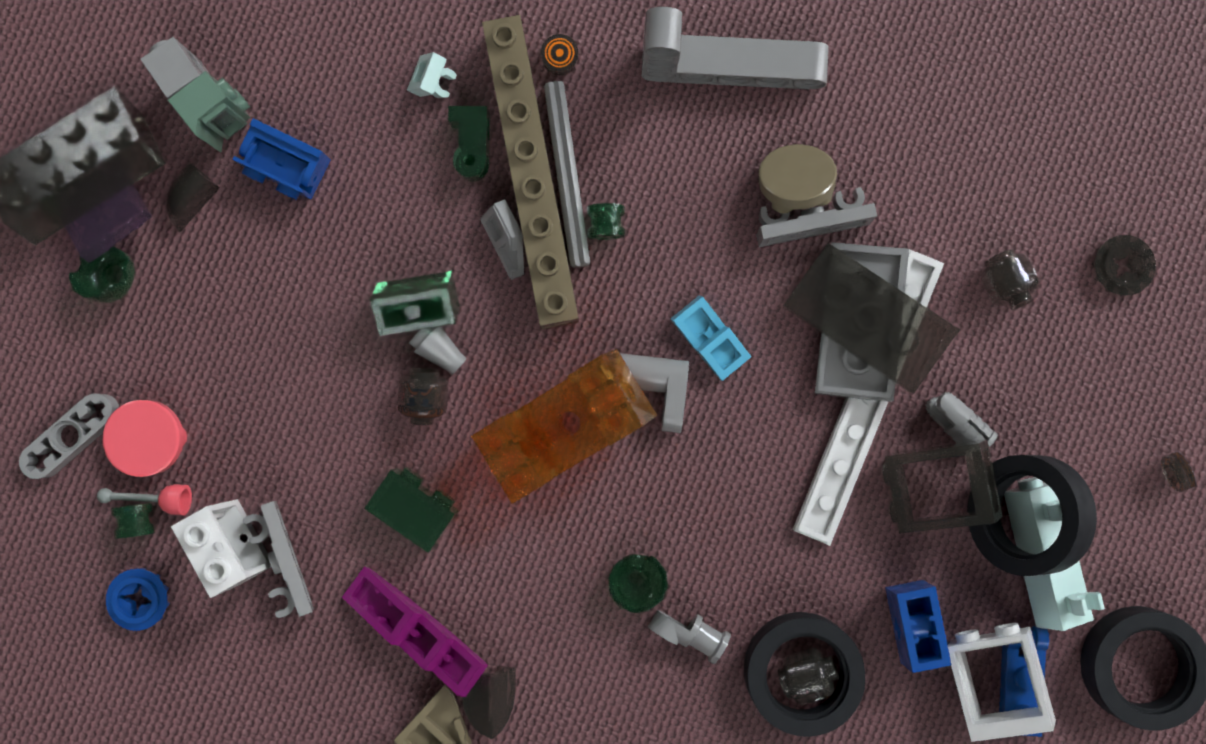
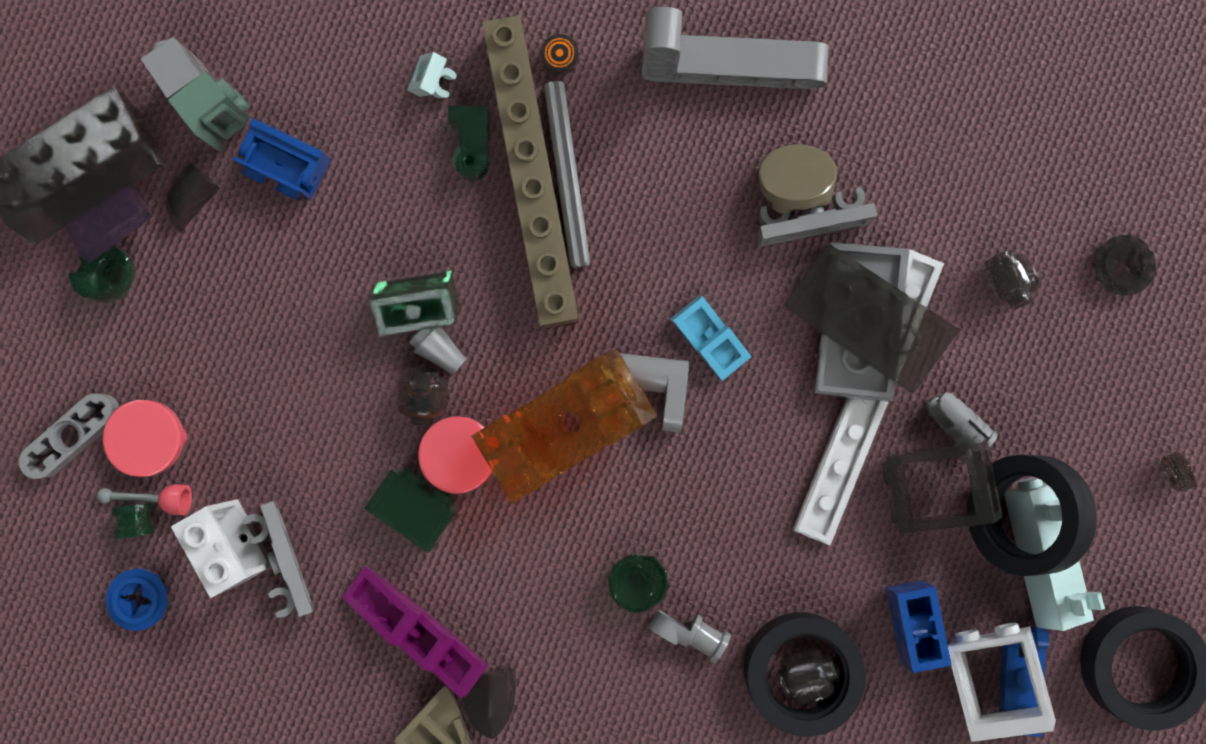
light grey tile [480,200,524,280] -> none
clear green wheel [587,203,625,240] -> none
none -> coral tile [418,416,497,494]

